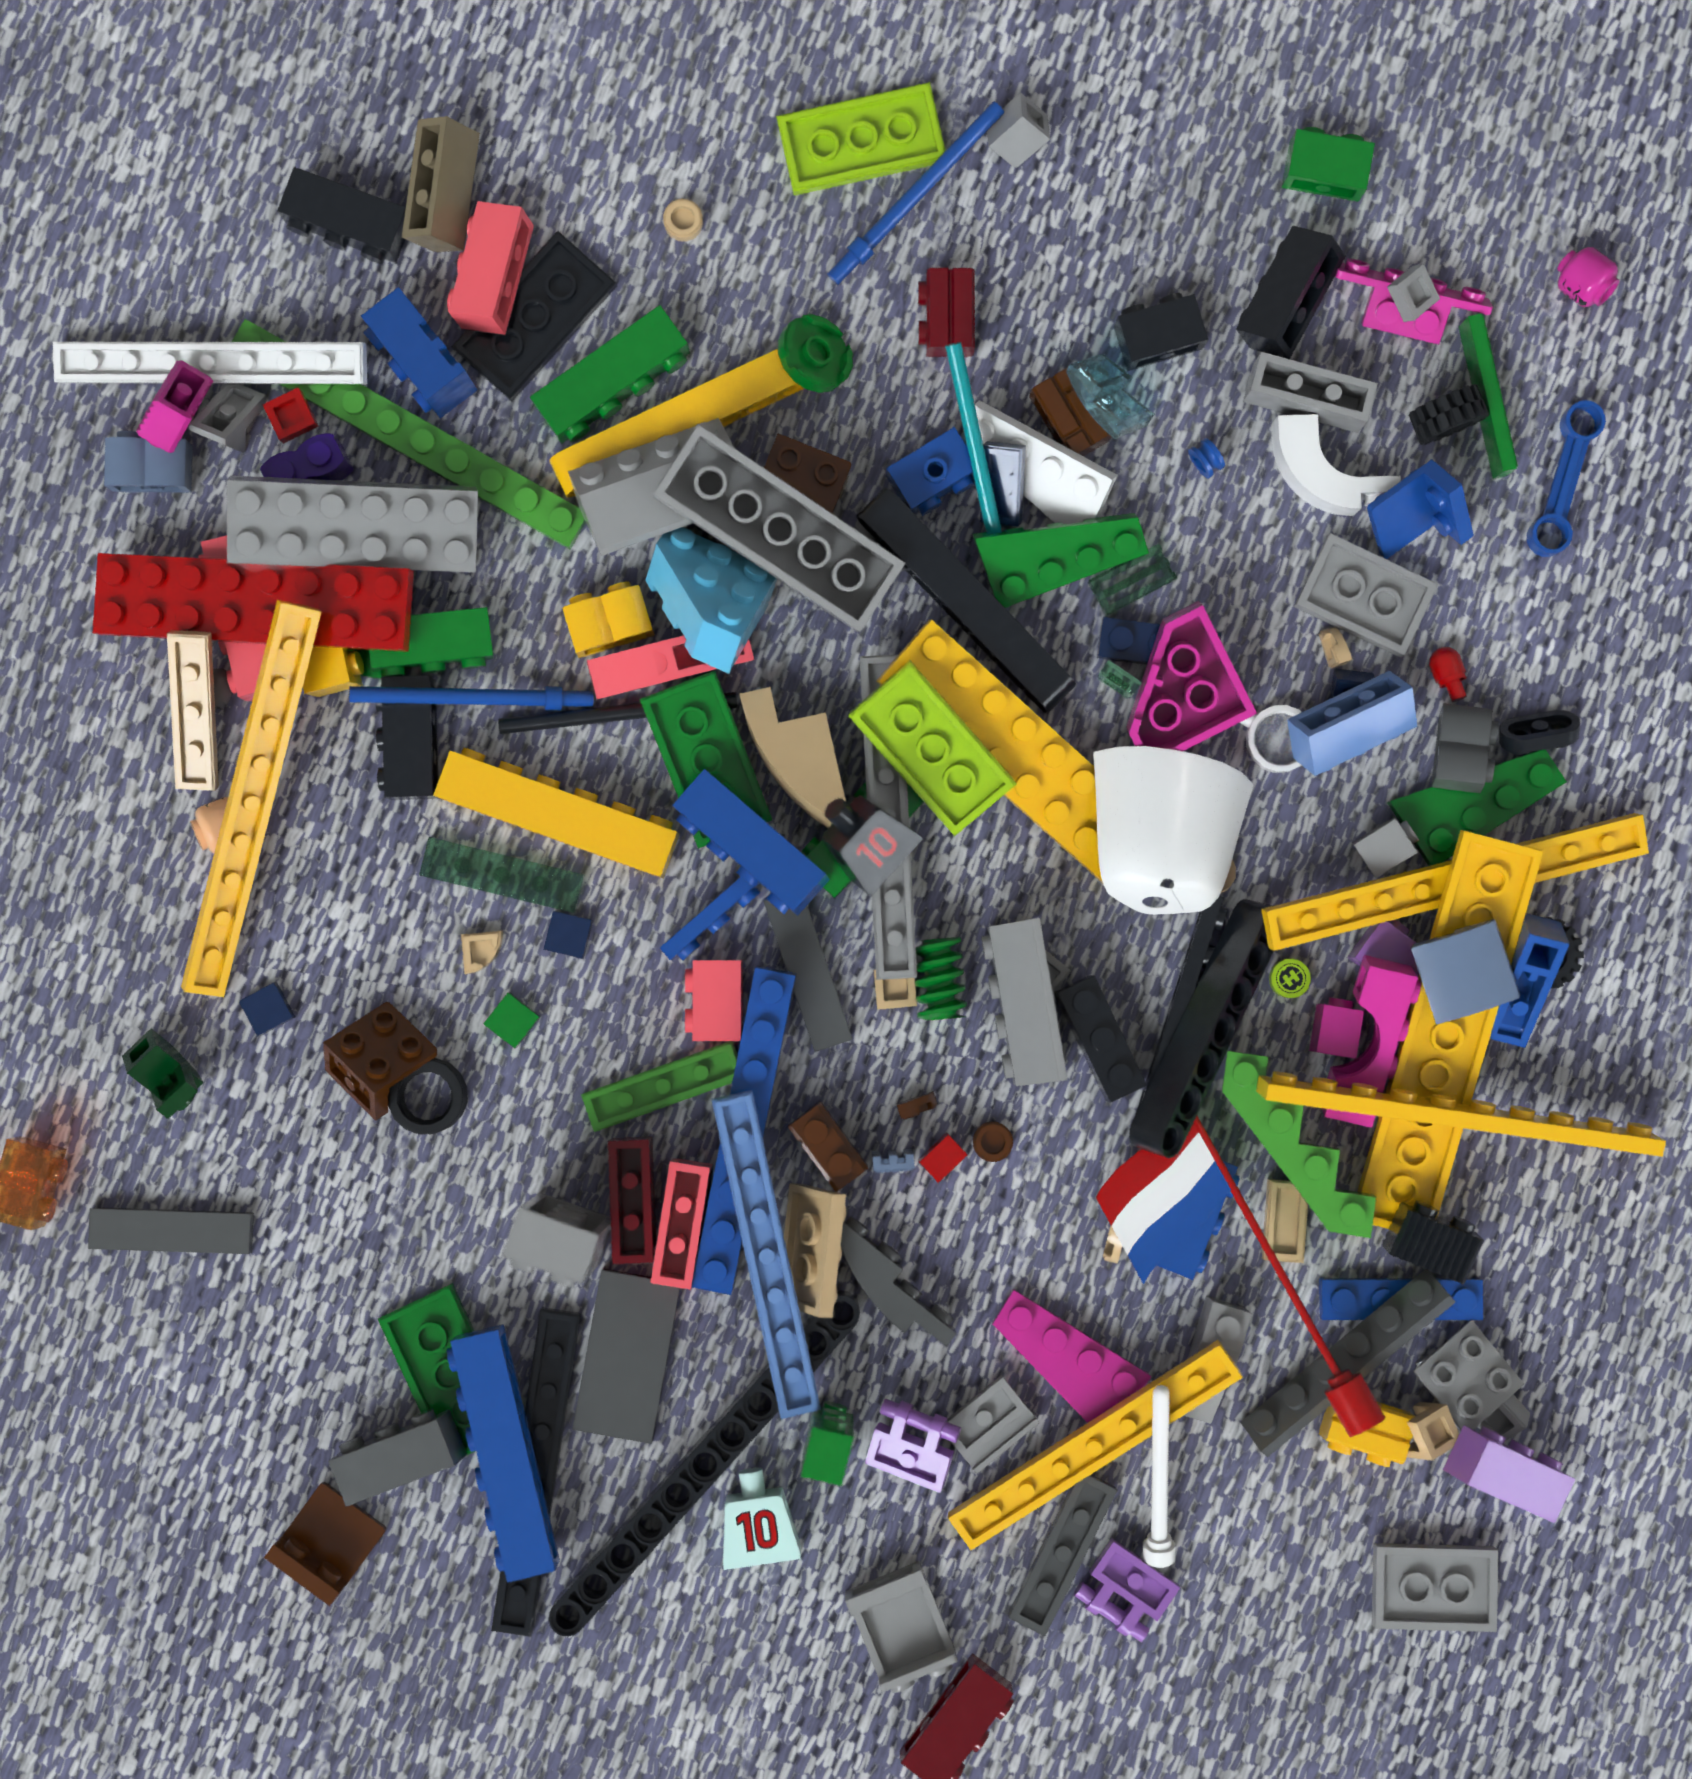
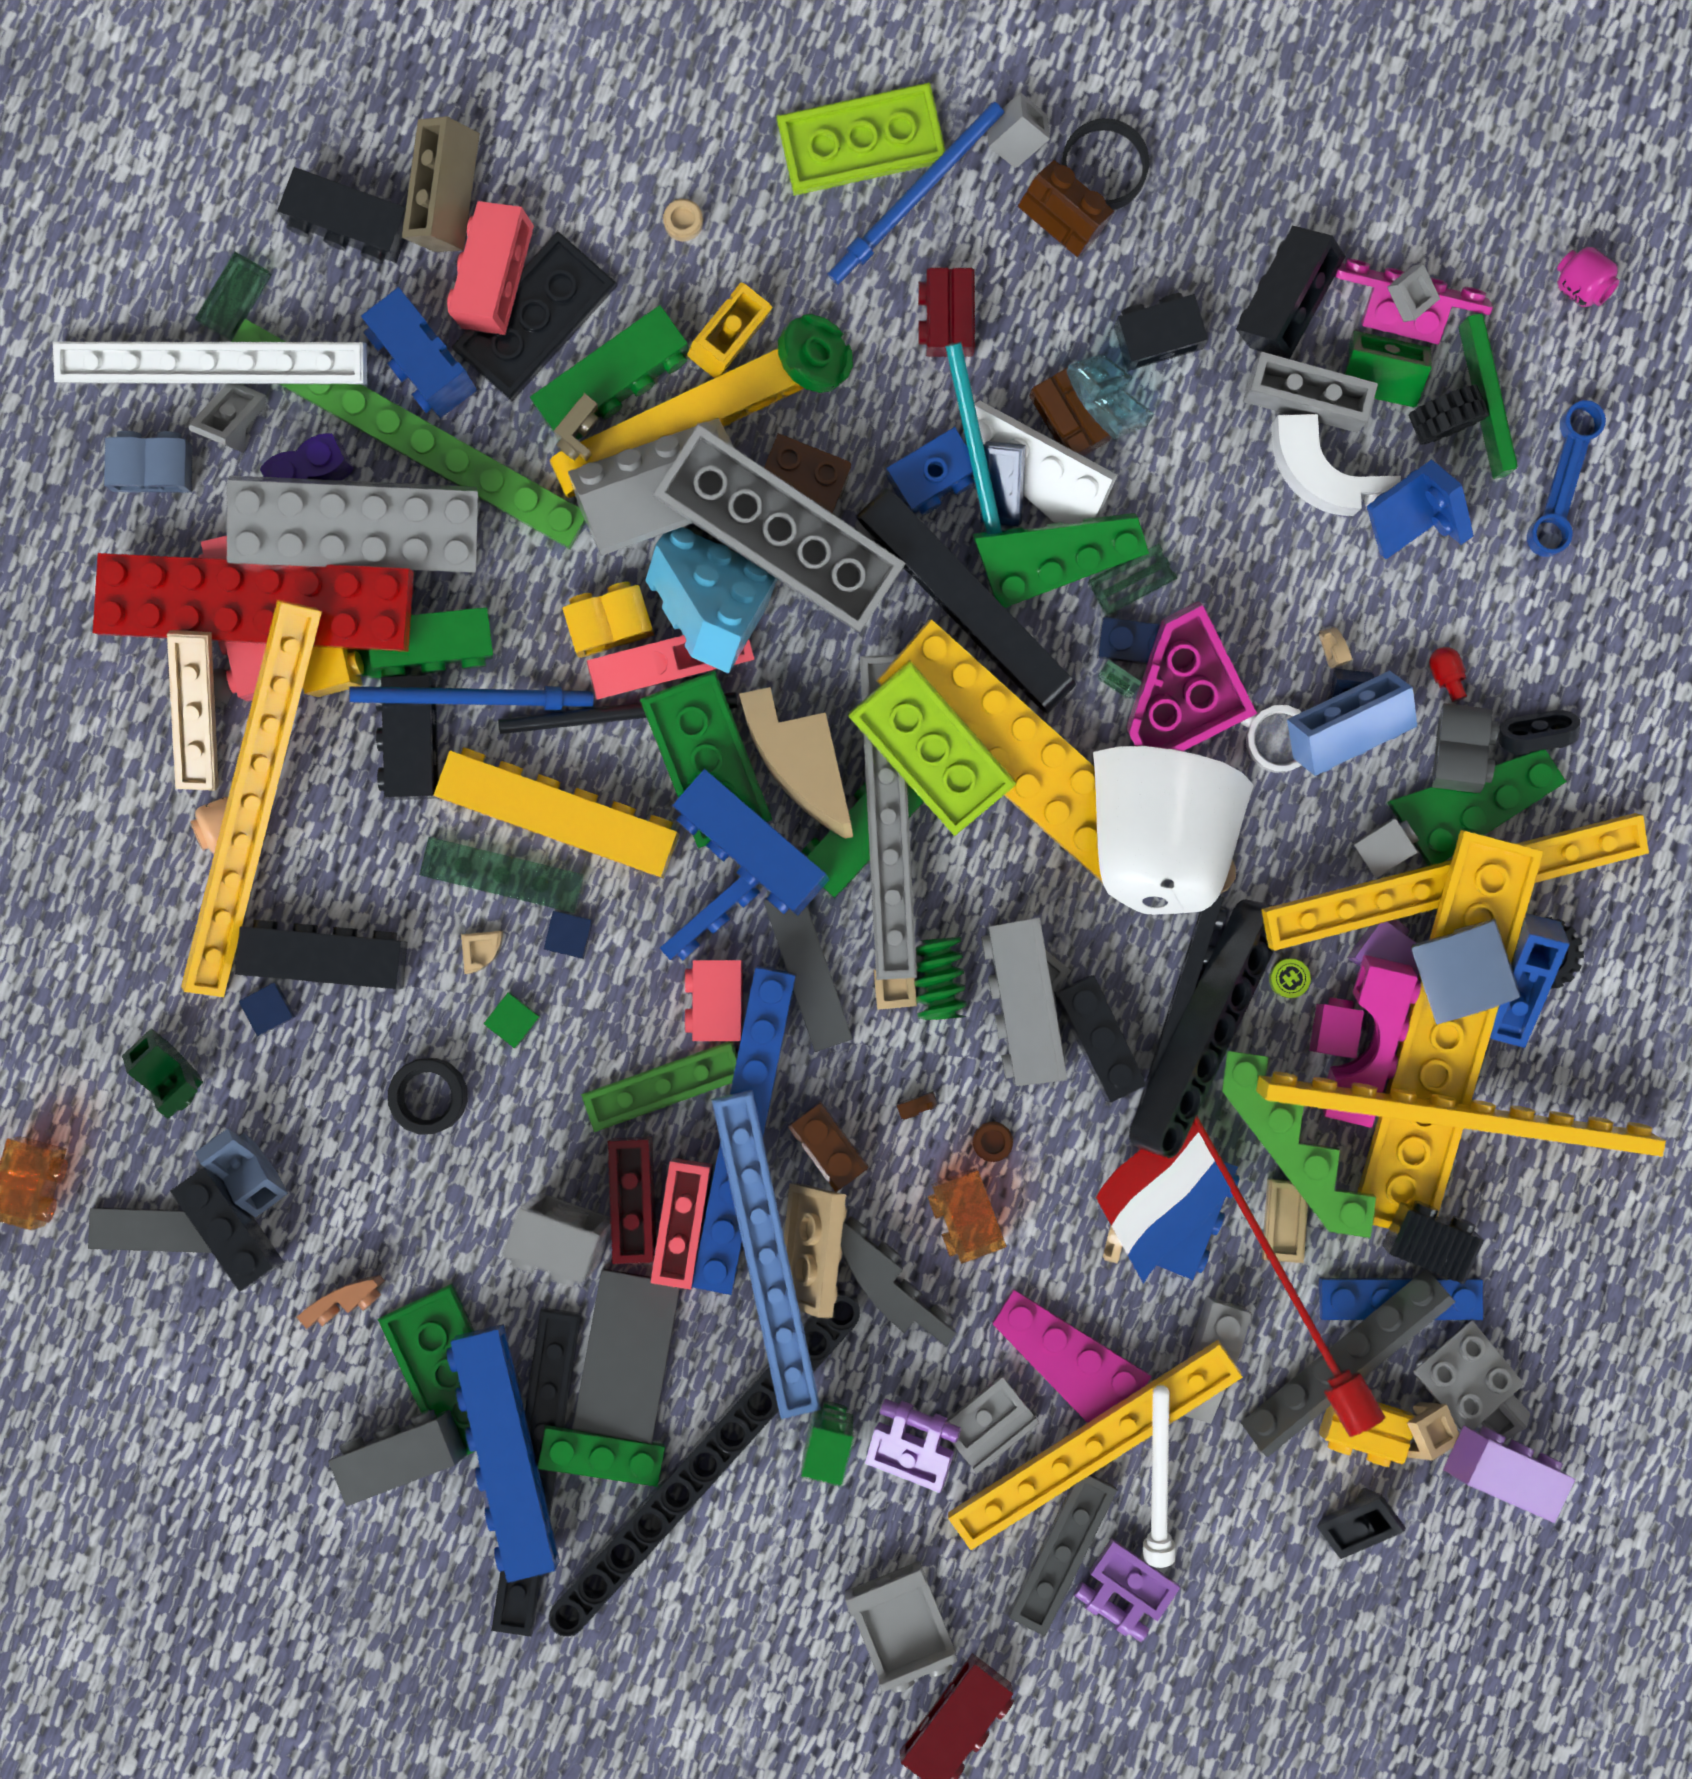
dark pink brick [136,360,213,453] -> none
red tile [262,387,319,444] -> none
reddish brown bracket [264,1482,386,1606] -> none
reddish brown bracket [323,1002,437,1121] -> none
light aqua torso [723,1468,801,1570] -> none
torso [822,796,923,897] -> none
sand blue tile [871,1148,915,1173] -> none
red piece [918,1132,968,1183] -> none
blue bush [1188,438,1226,479] -> none
green brick [1281,127,1375,202] -> none
light grey plate [1294,533,1438,658] -> none
light grey plate [1372,1543,1498,1632] -> none
none -> black brick [170,1167,285,1292]
none -> clear green tile [195,251,272,342]
none -> sand blue brick [195,1128,288,1218]
none -> black brick [235,920,408,989]
none -> nougat slope [296,1275,385,1329]
none -> green plate [537,1425,665,1487]
none -> dark tan bracket [554,393,599,461]
none -> yellow brick [687,282,773,378]
none -> clear orange brick [927,1167,1007,1264]
none -> reddish brown brick [1017,160,1115,257]
none -> black tyre [1061,118,1149,210]
none -> black slope [1316,1488,1406,1559]
none -> green panel [1344,330,1432,407]

